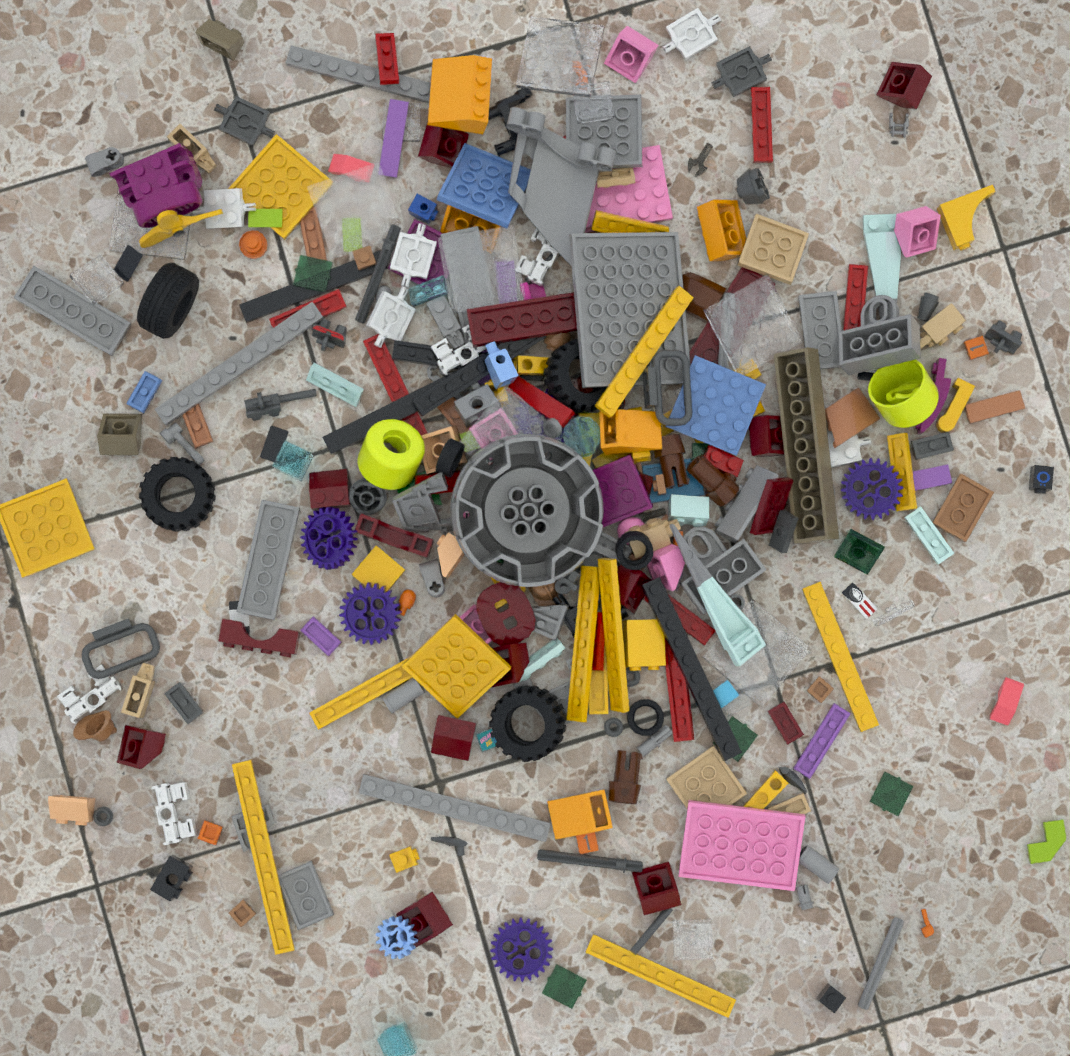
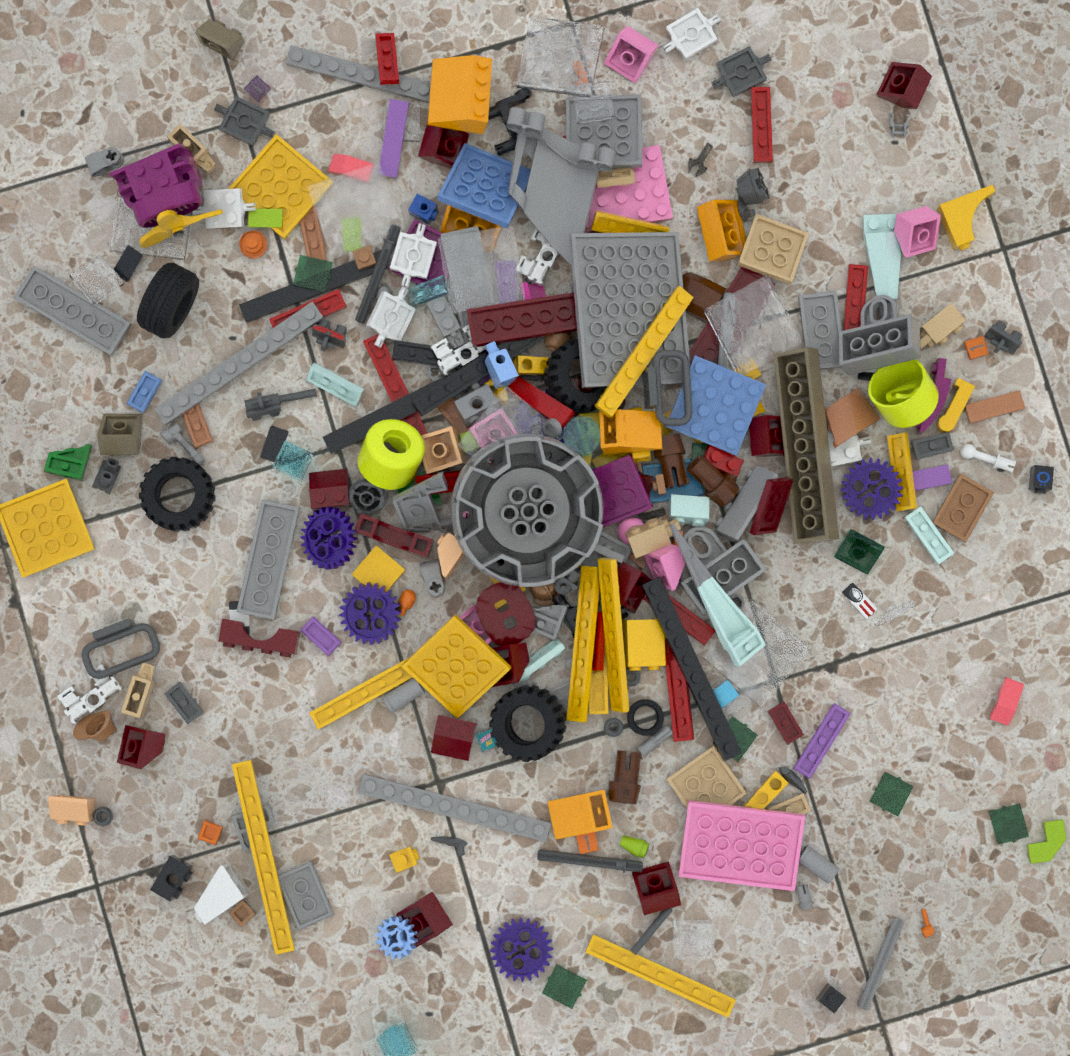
white piece [151,782,198,845] -> none
black tyre [436,439,465,478] -> none
black tyre [615,531,653,570] -> none
dark grey plate [769,510,799,553] -> none
yellow plate [802,582,879,732] -> none
medium nougat plate [806,676,834,703] -> none
dark grey cone [917,292,939,322] -> none
none -> green wing [44,444,92,481]
none -> dark grey hips [92,457,121,495]
none -> white slope [194,863,249,925]
none -> clear purple tile [244,75,271,102]
none -> lime cone [619,835,650,858]
none -> dark grey bar [737,196,756,222]
none -> white pin [960,444,1016,473]
none -> clear green piece [988,803,1029,845]

